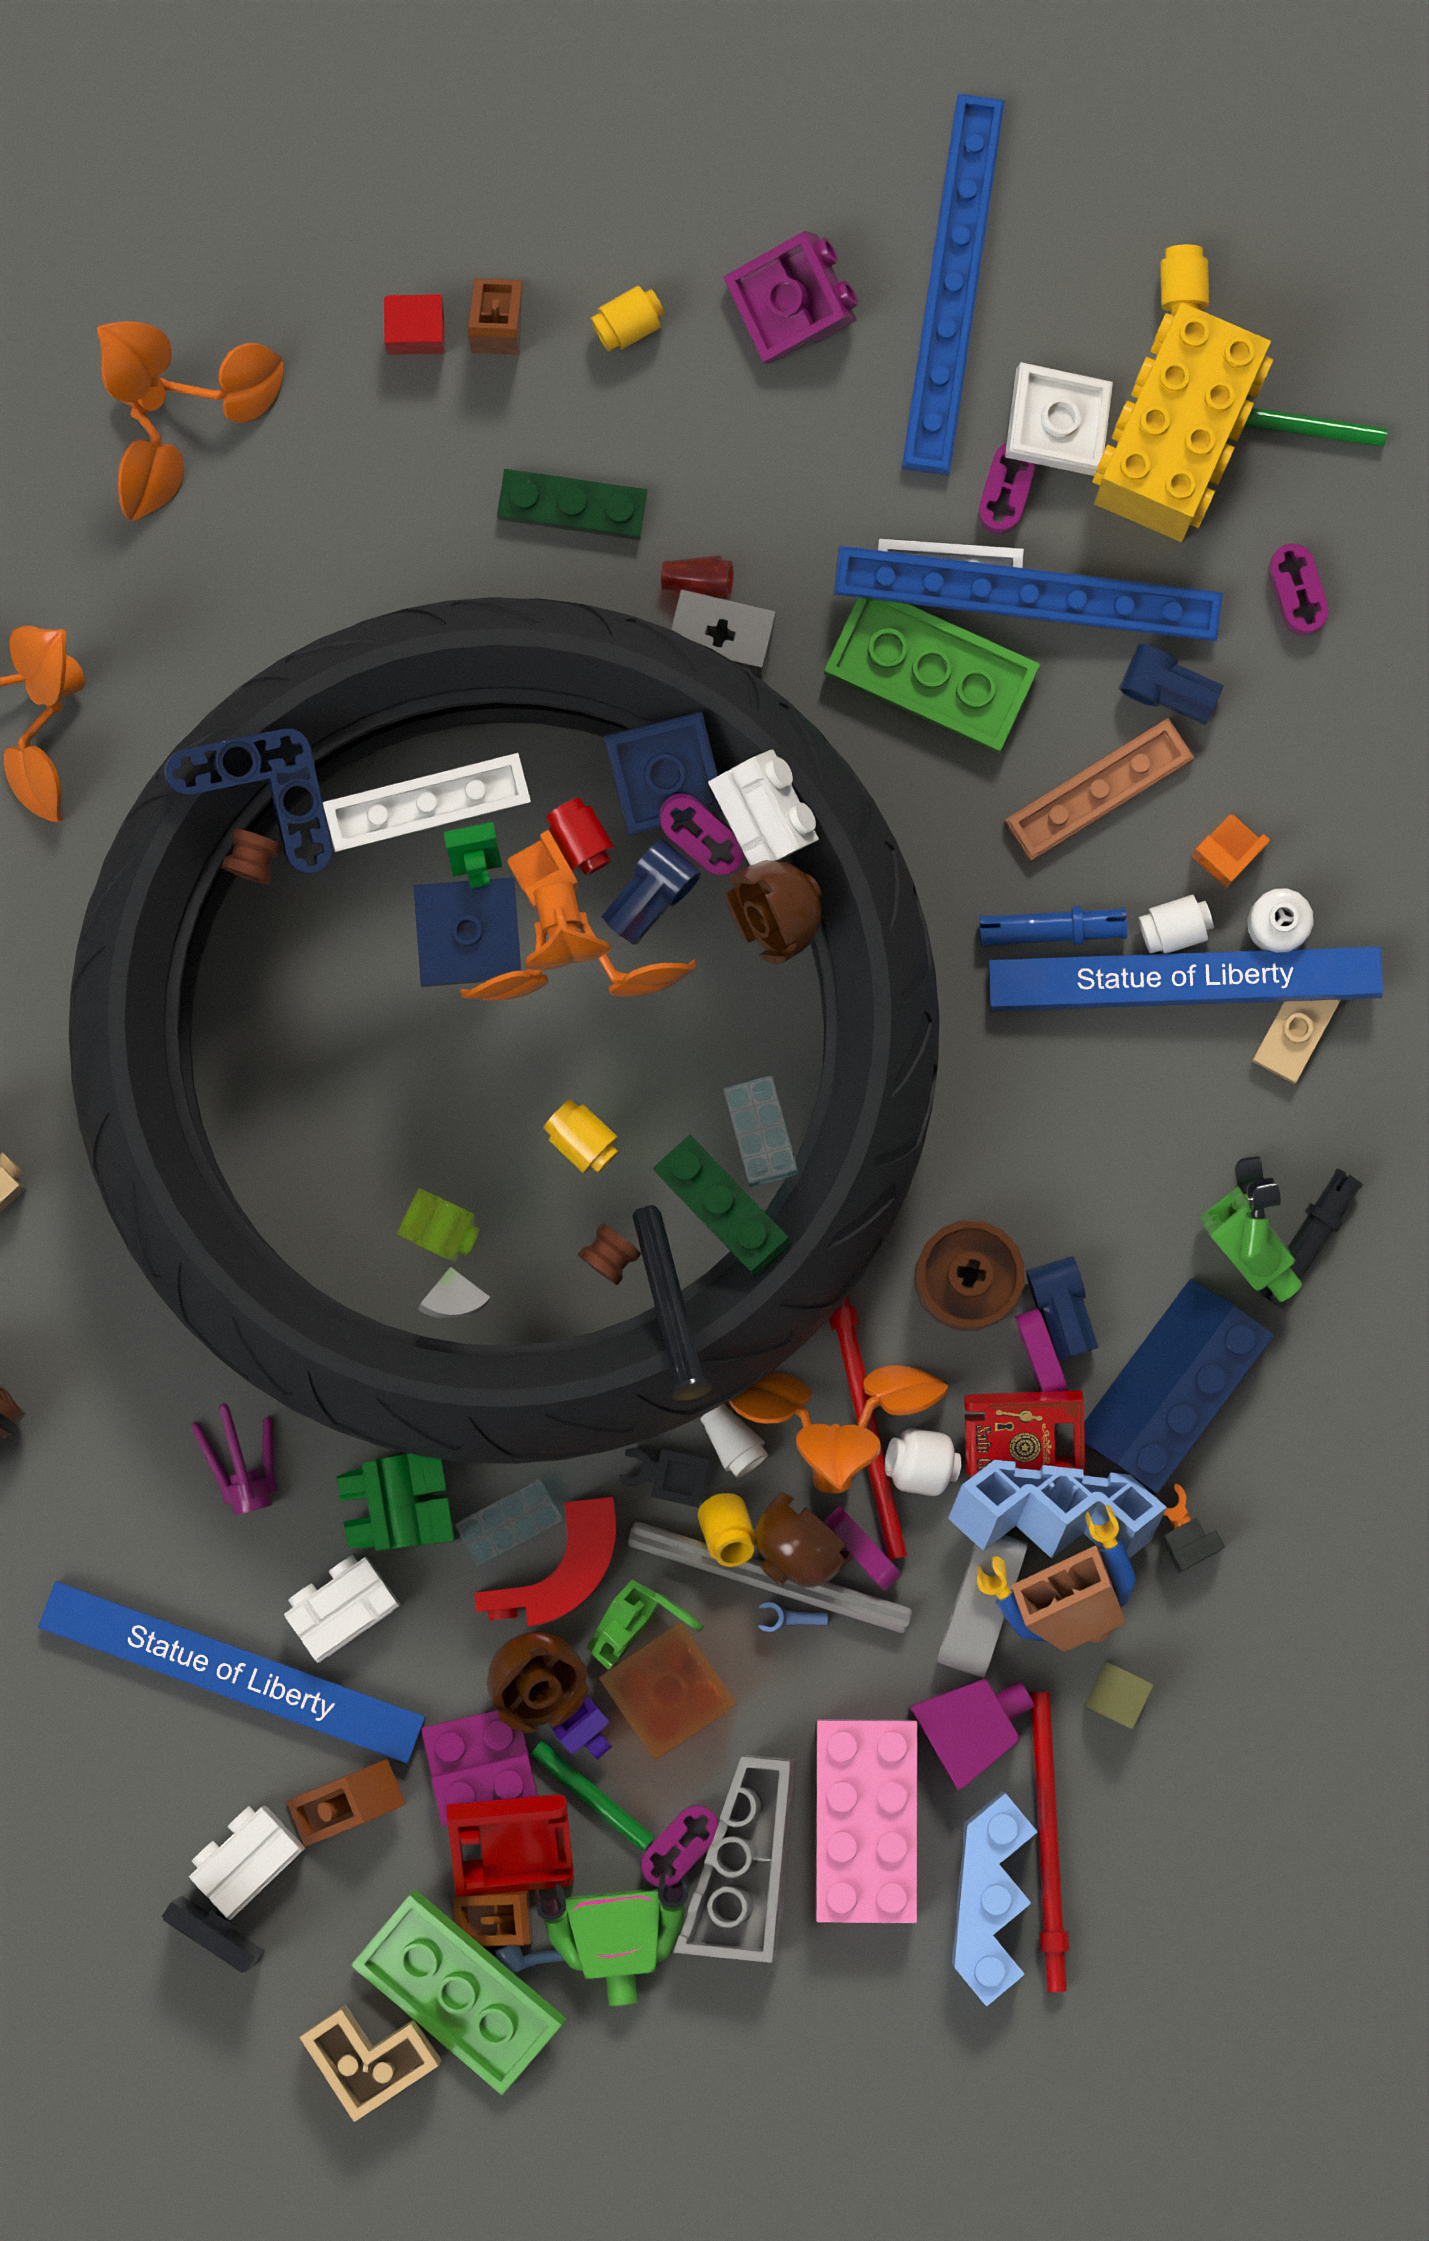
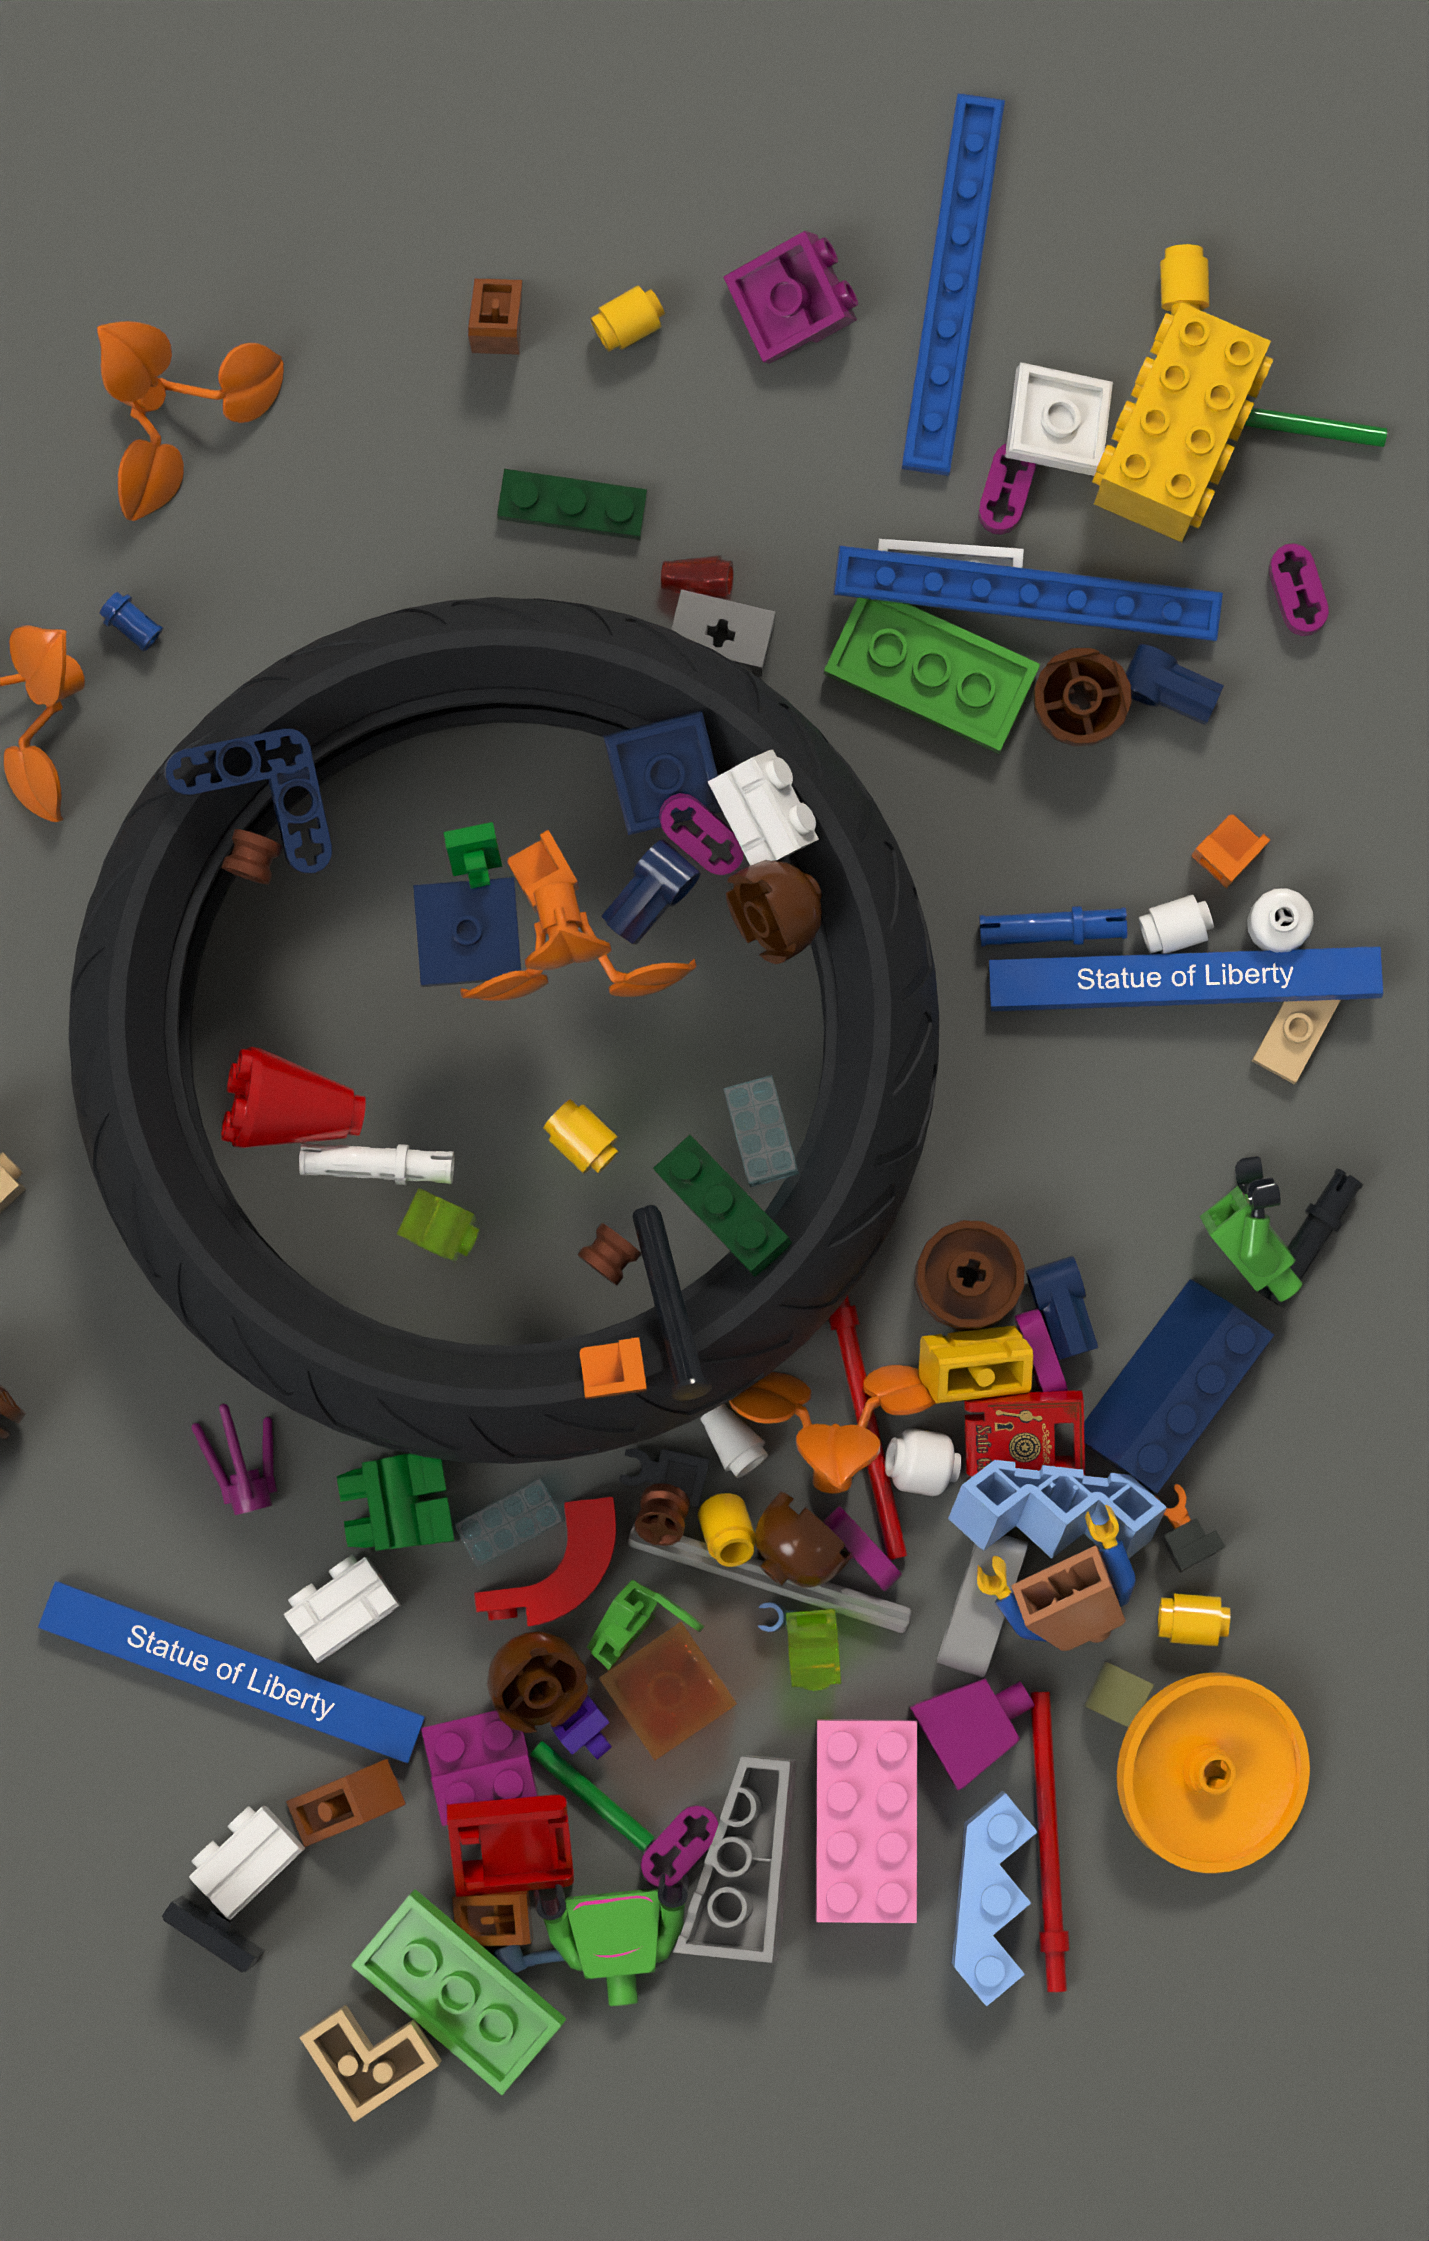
white plate [322,753,531,853] -> none
red panel [384,294,445,355] -> none
light grey tile [418,1267,491,1319] -> none
red brick [545,797,615,876] -> none
nougat tile [1004,718,1194,863] -> none
none -> blue pin [99,592,163,652]
none -> red cone [221,1047,366,1148]
none -> white pin [299,1142,455,1185]
none -> orange panel [579,1337,647,1399]
none -> copper wheel [635,1483,690,1546]
none -> clear neon green brick [786,1609,841,1691]
none -> yellow brick [919,1325,1033,1404]
none -> reddish brown cylinder [1033,648,1131,747]
none -> light orange dish [1117,1673,1310,1873]
none -> yellow brick [1158,1593,1230,1646]

